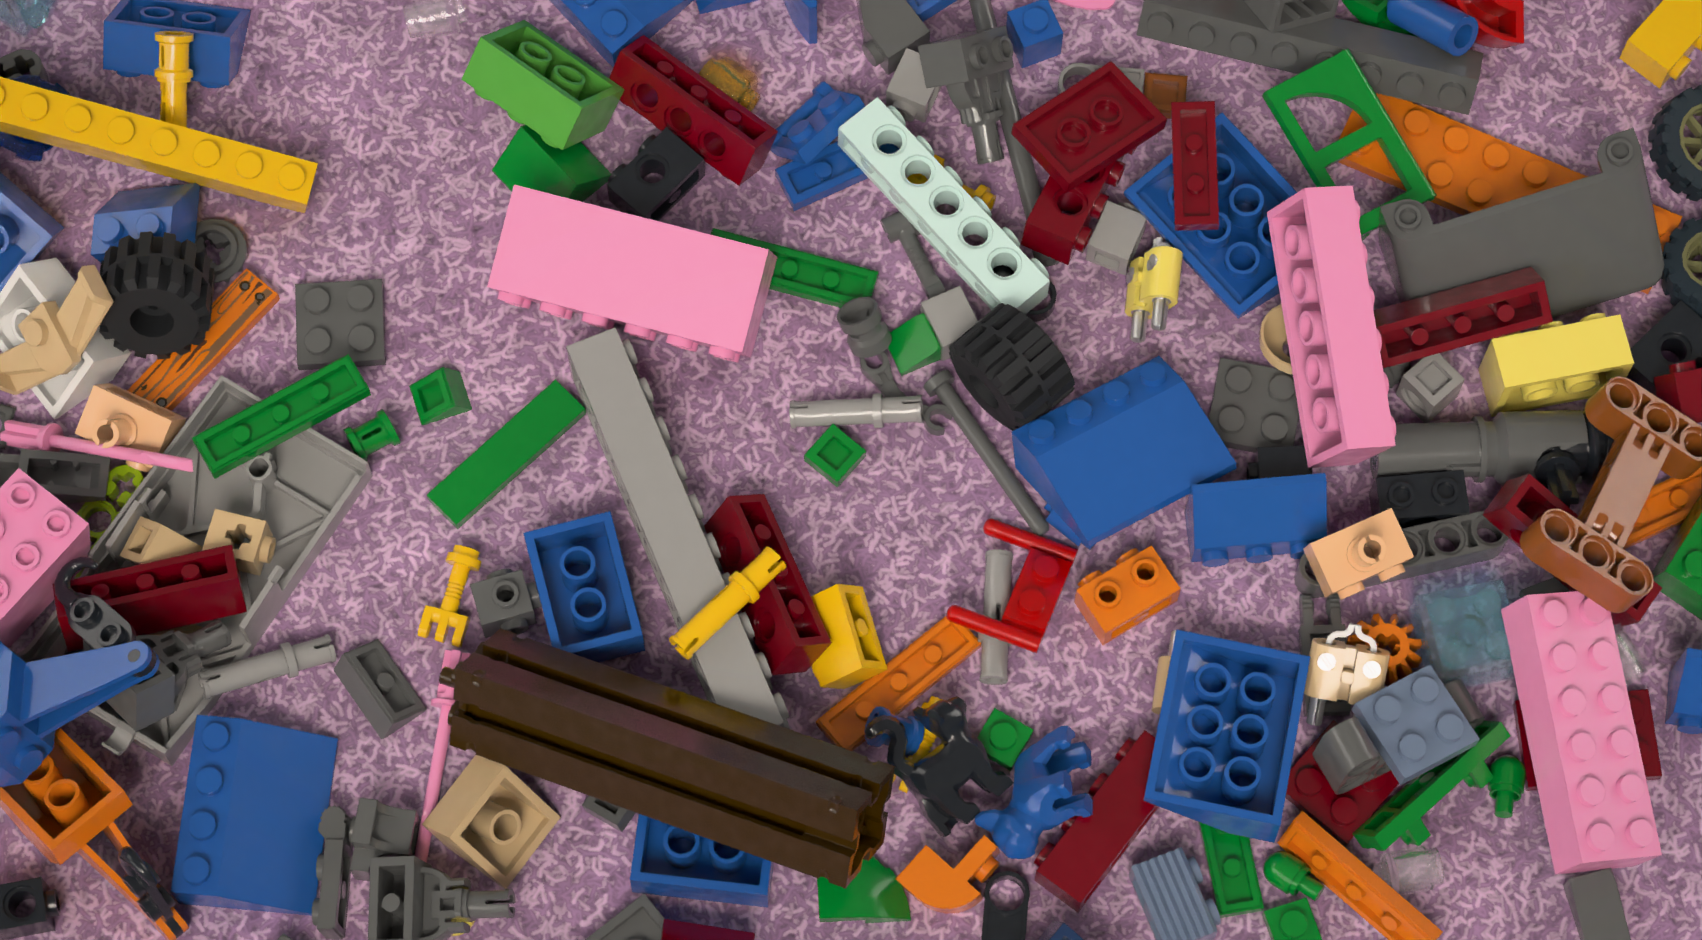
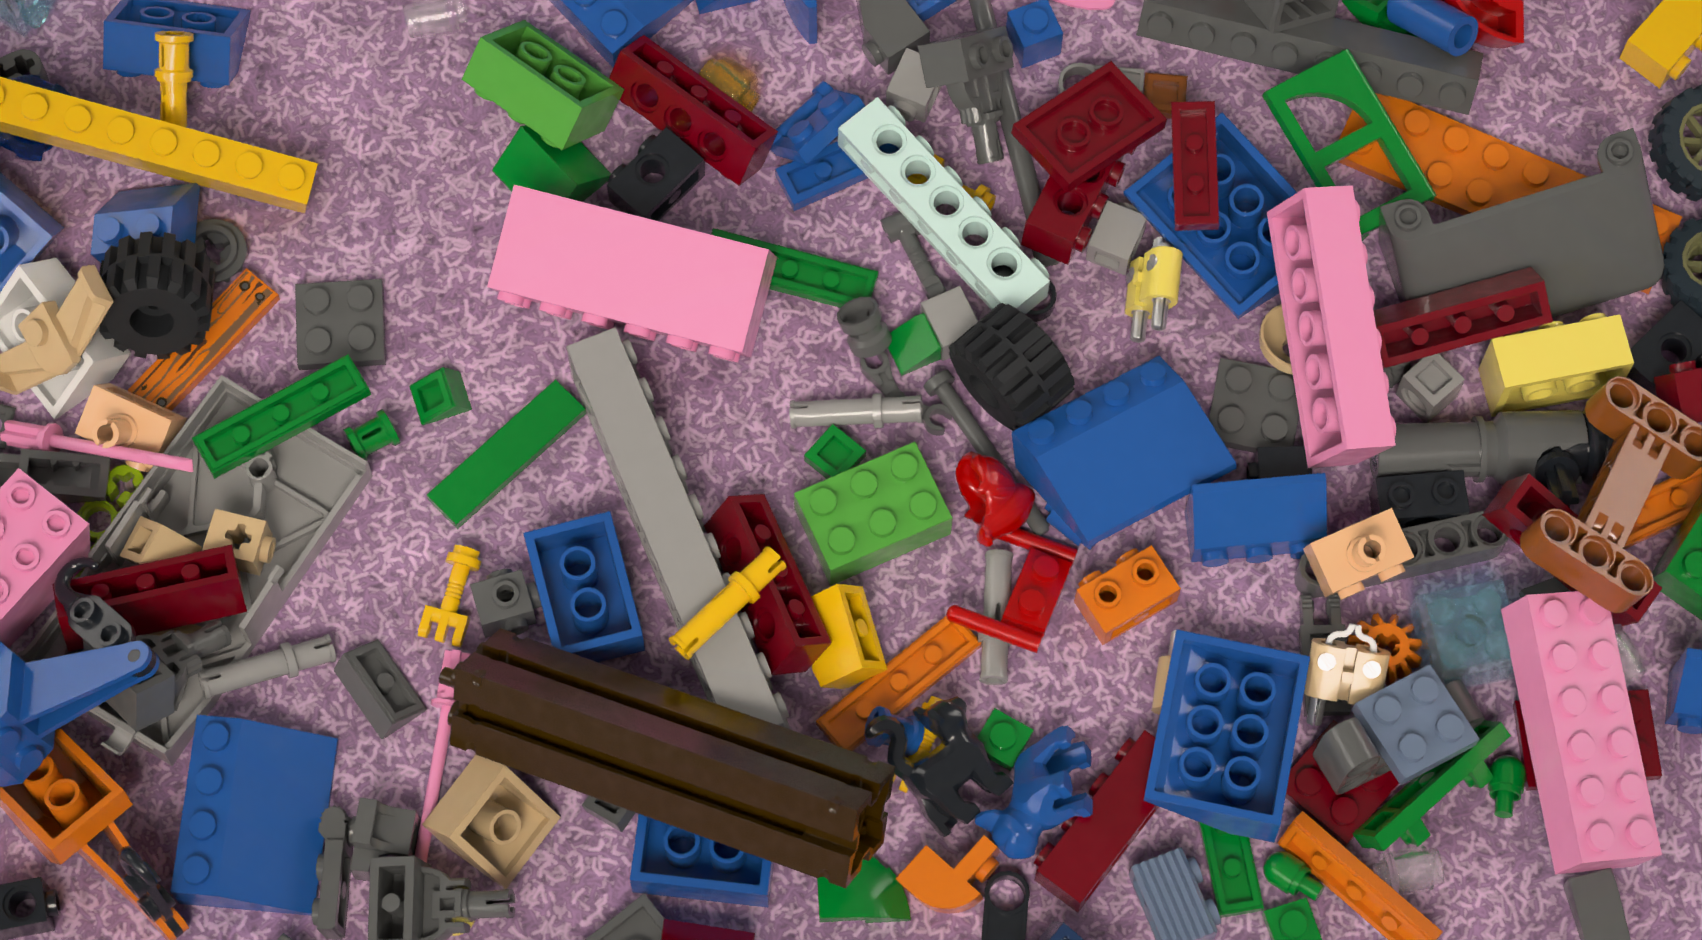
none -> bright green brick [794,442,953,586]
none -> red hair [956,451,1035,547]

